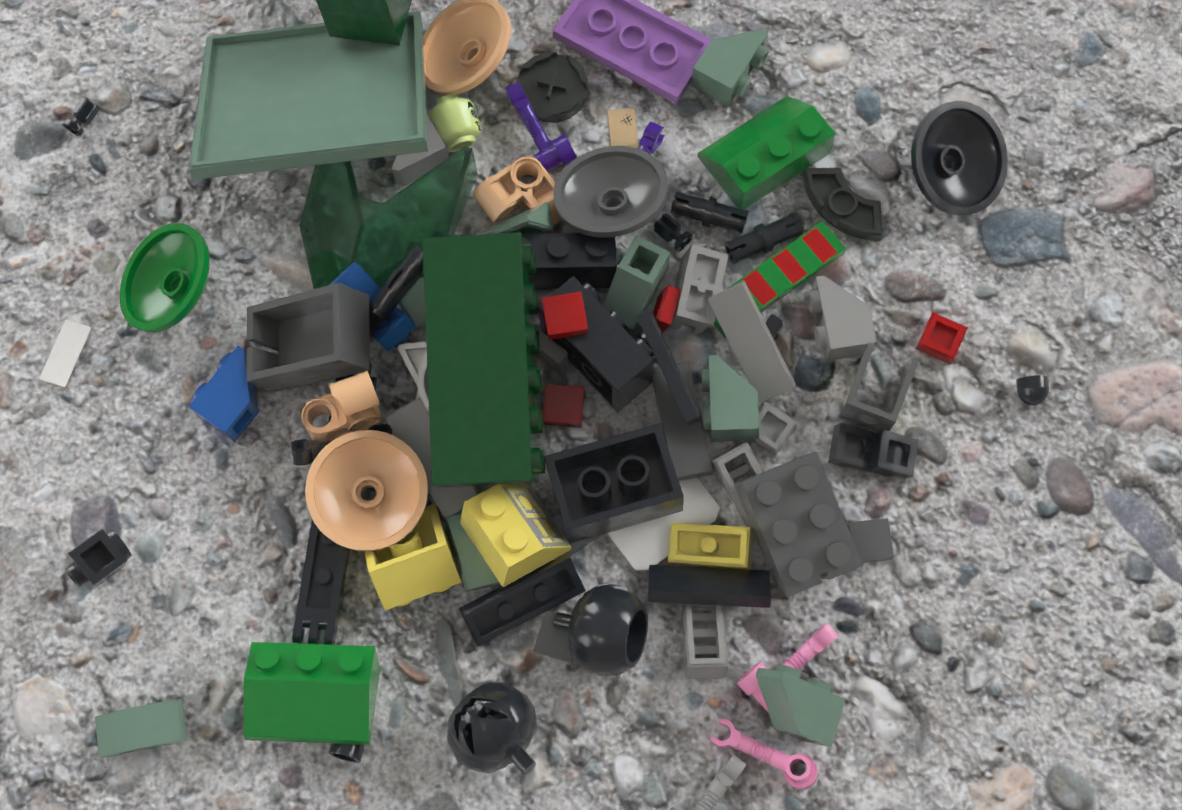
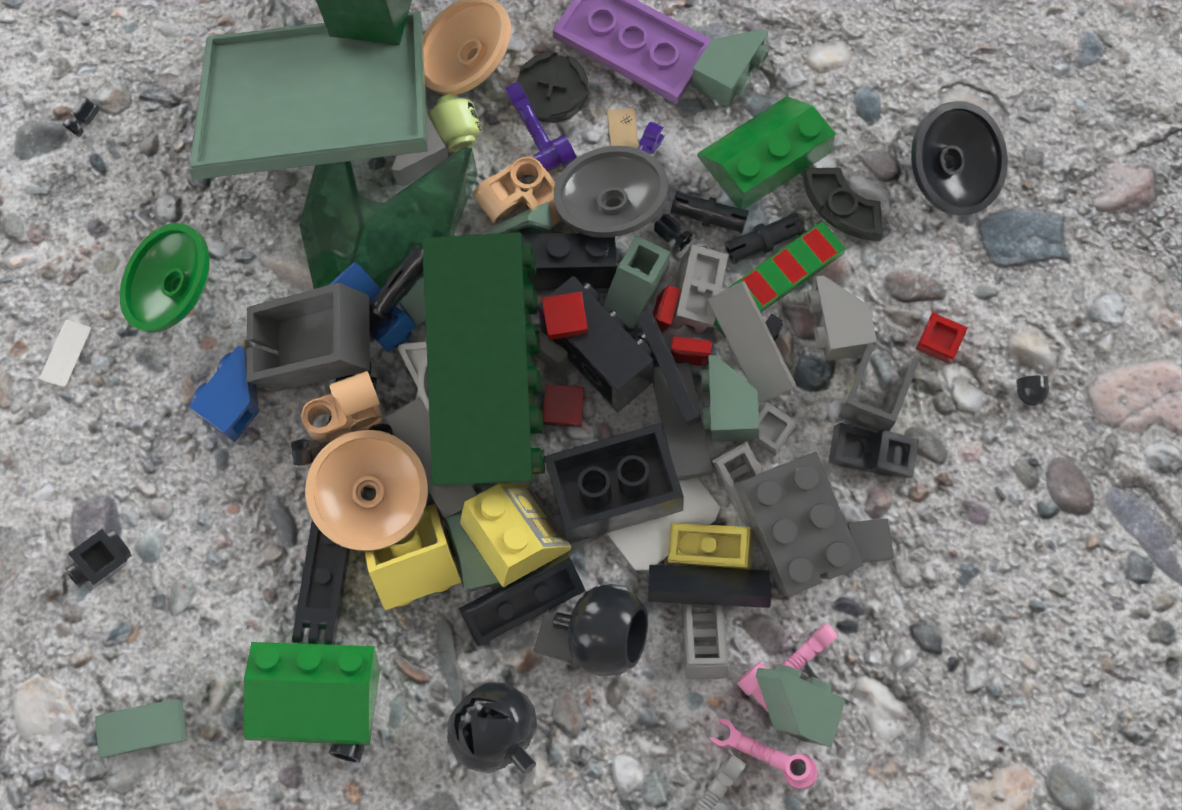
none -> red tile [671,337,712,367]

